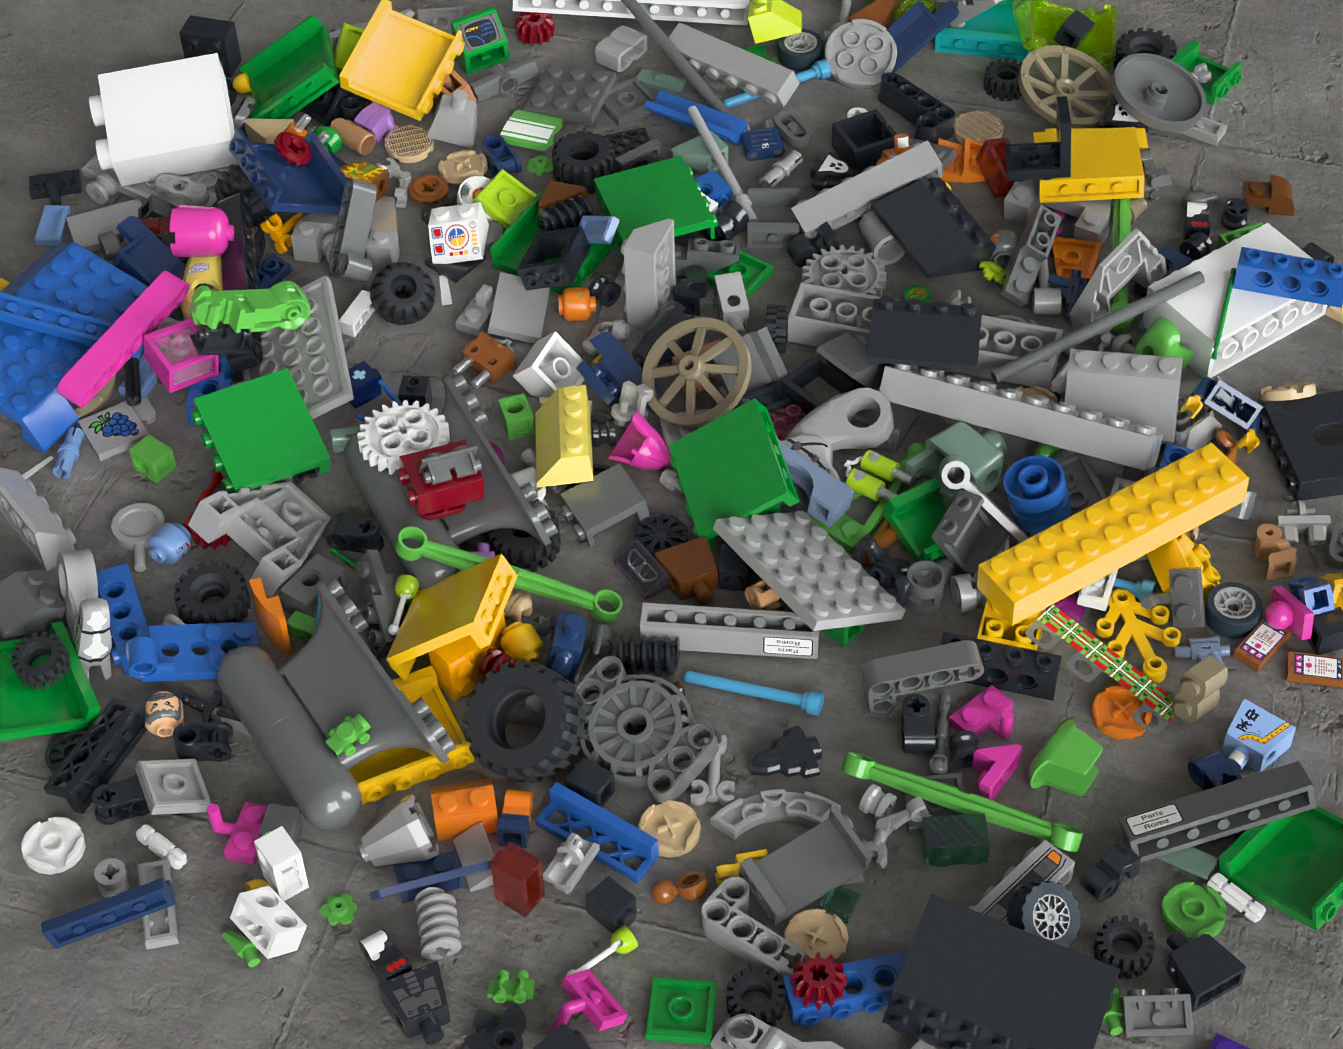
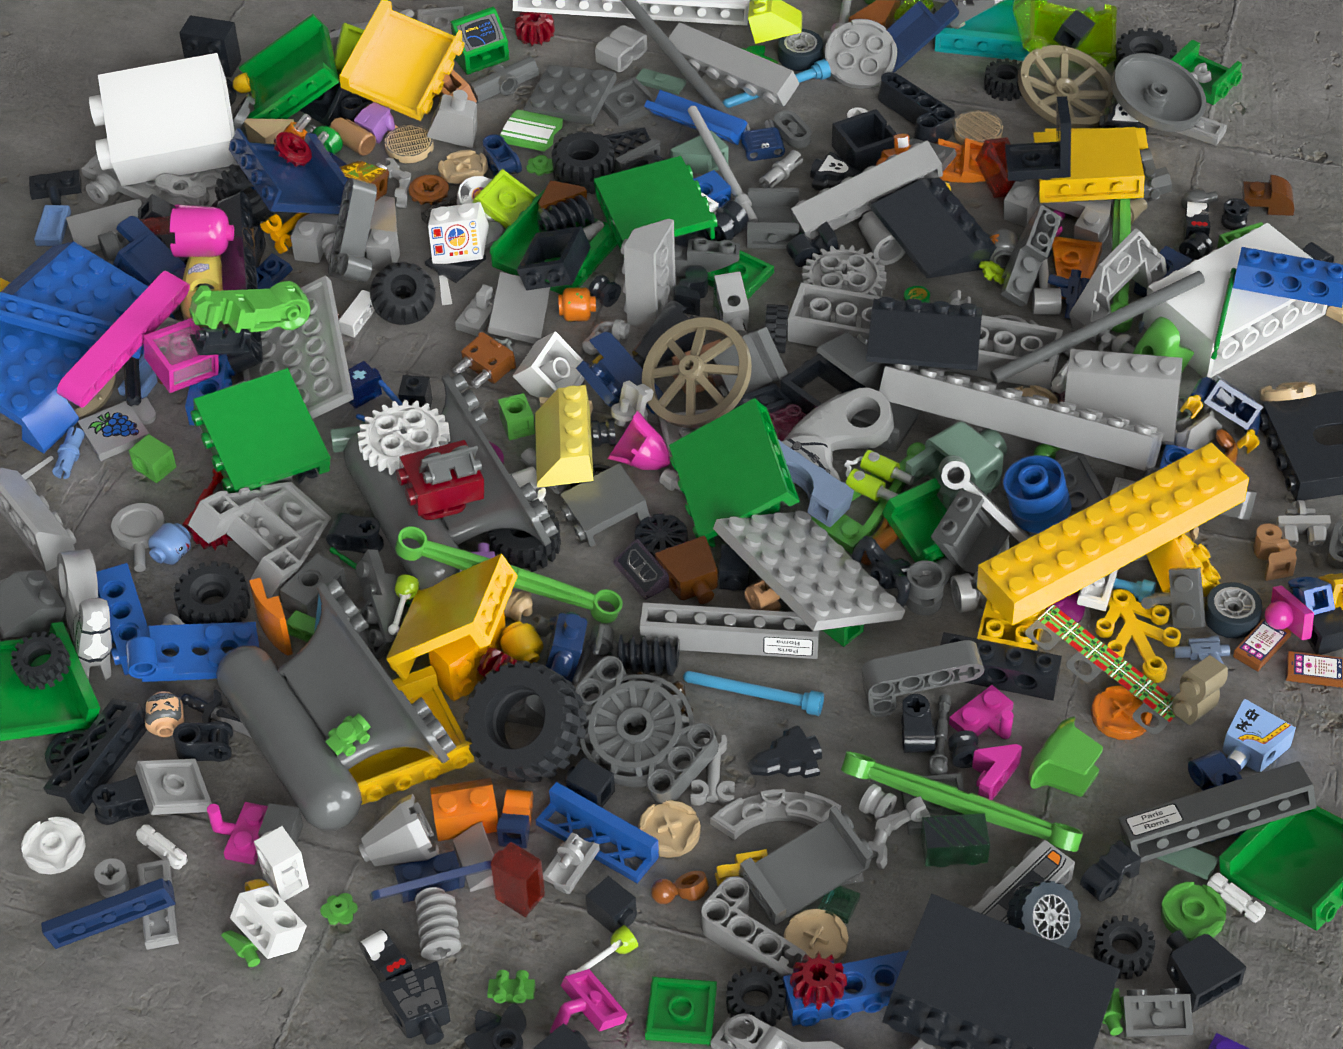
medium blue tile [578,216,620,244] -> none

